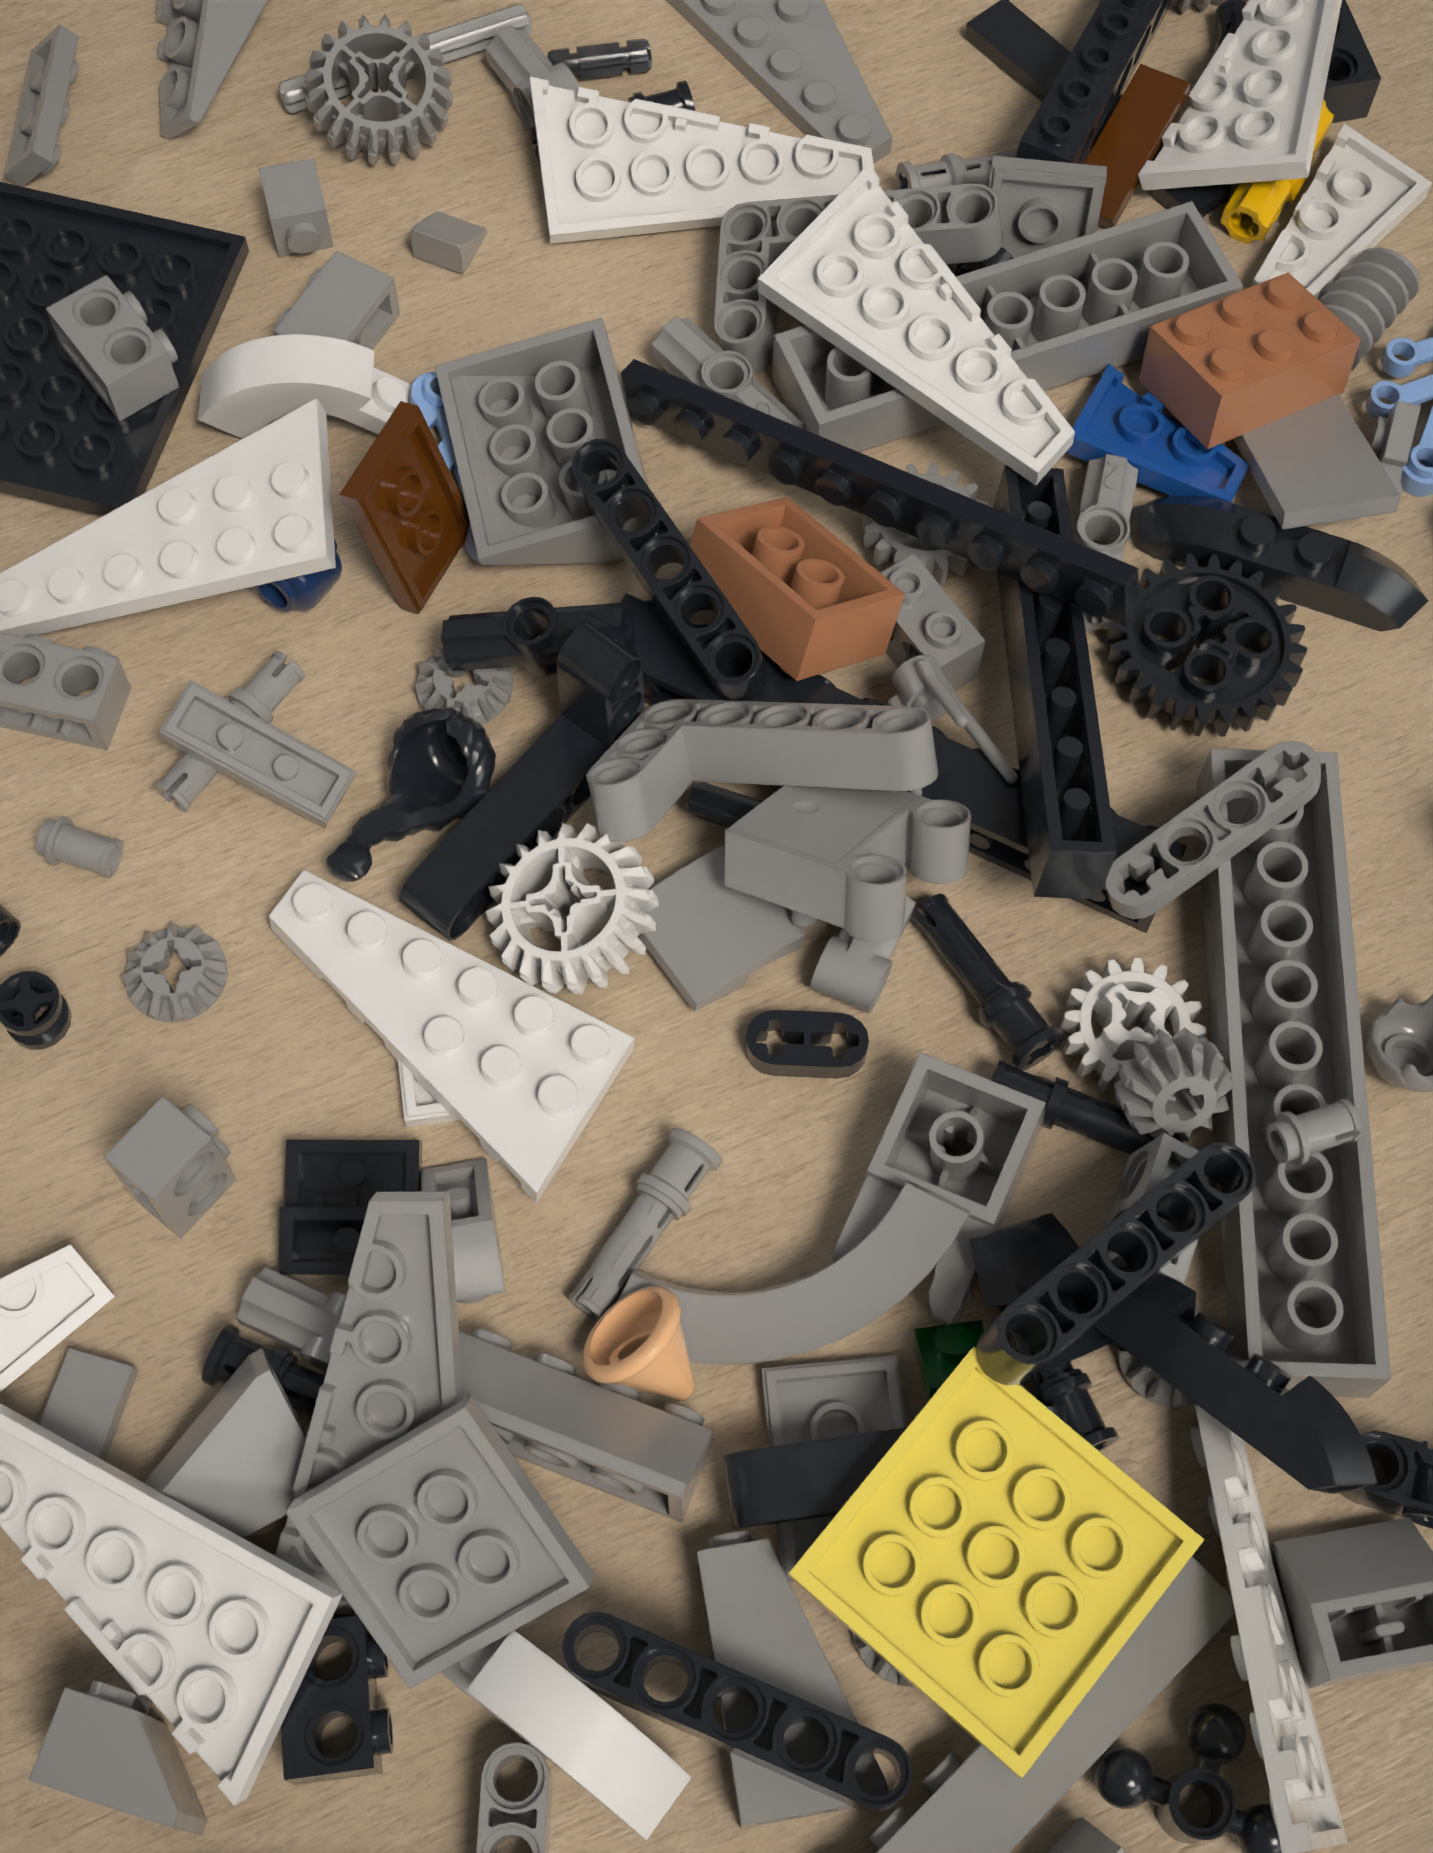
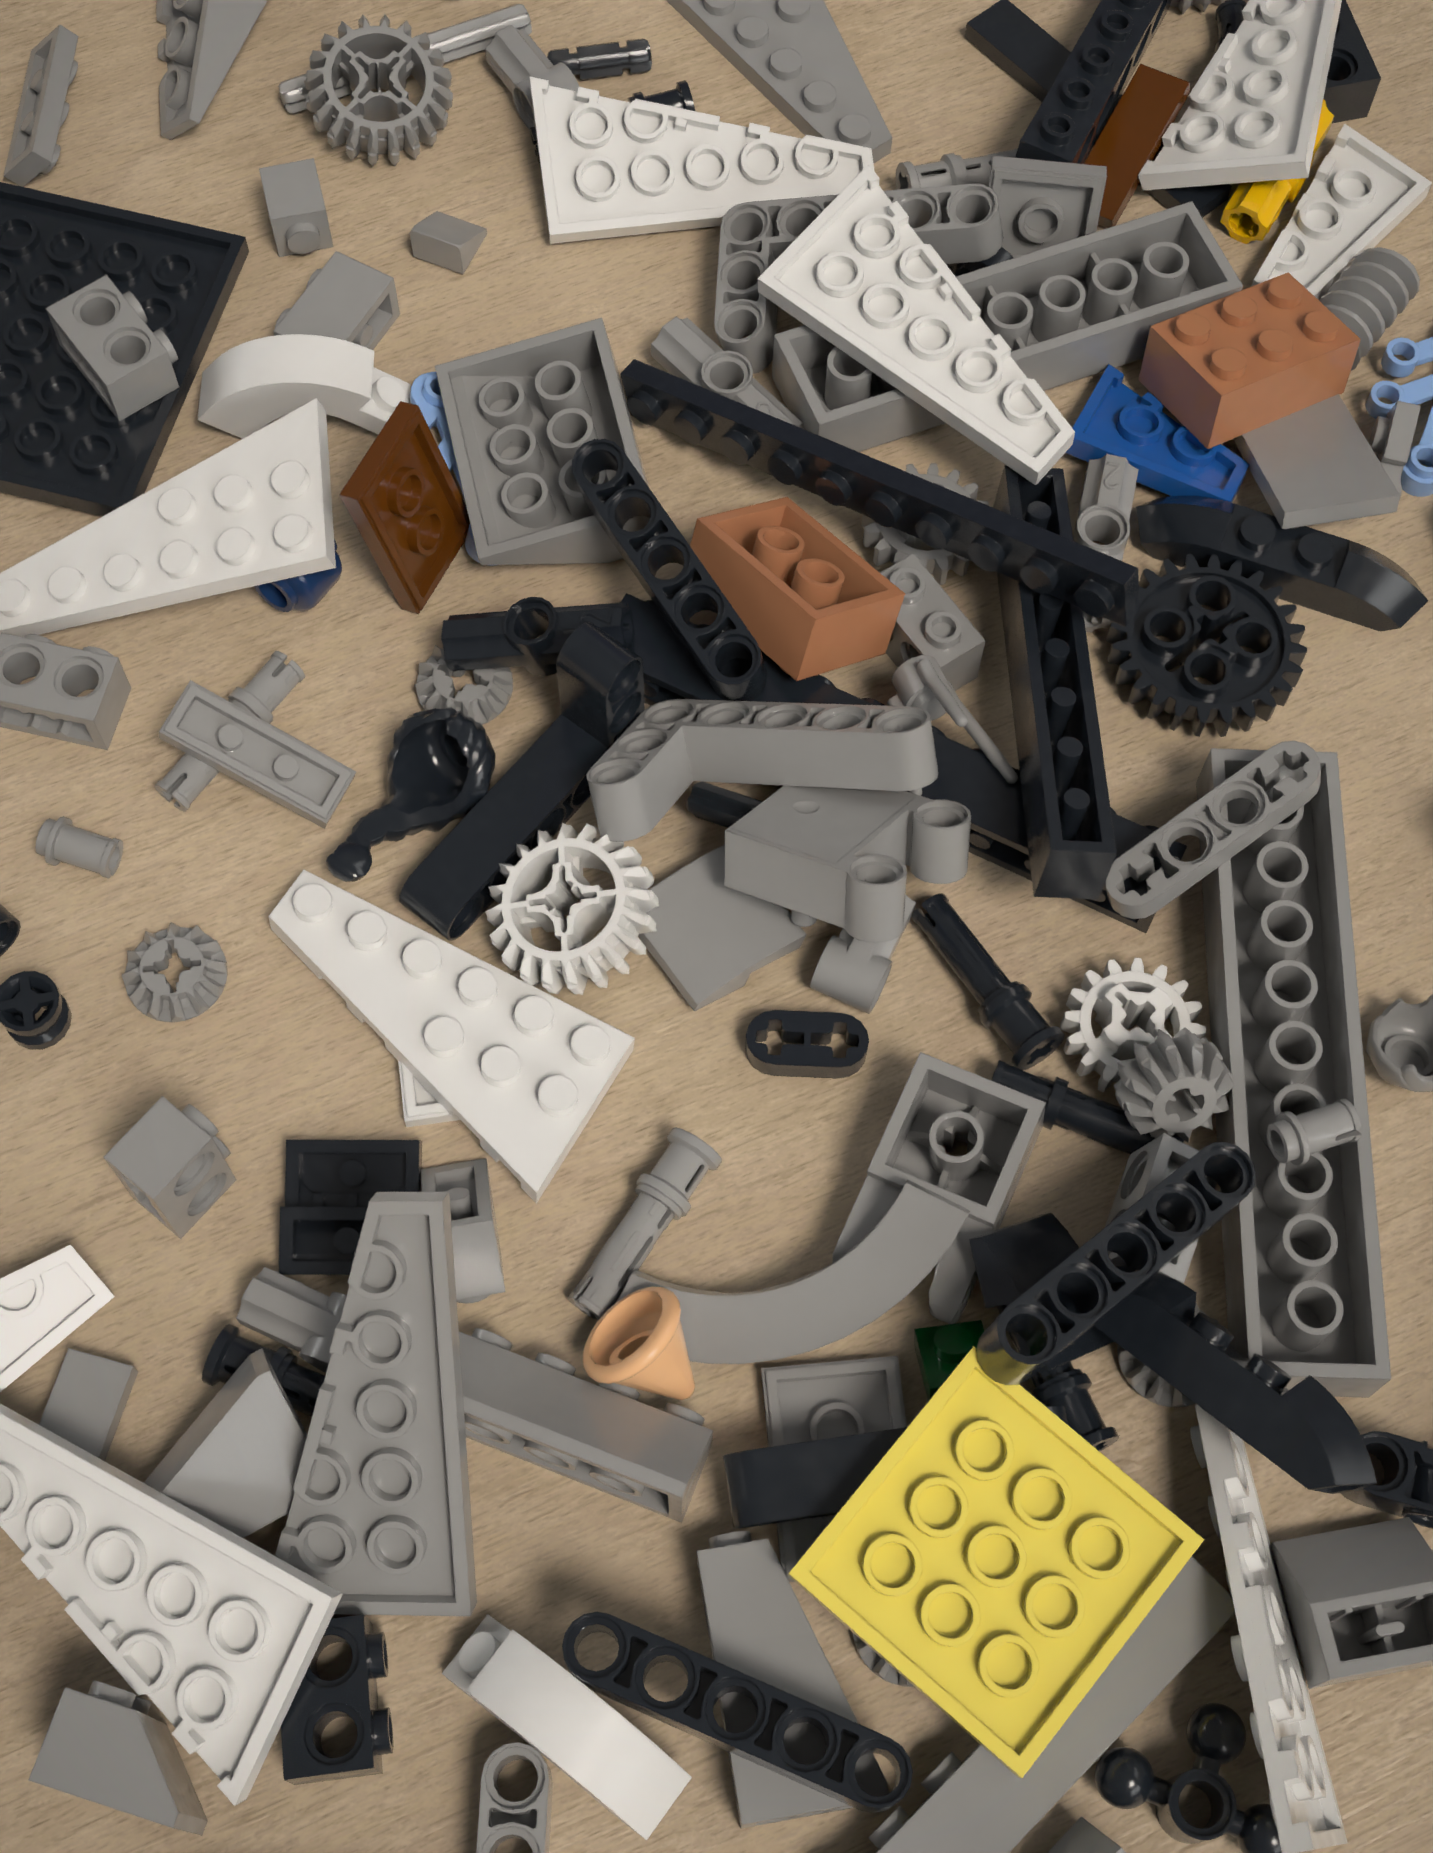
light grey plate [286,1395,594,1689] -> none

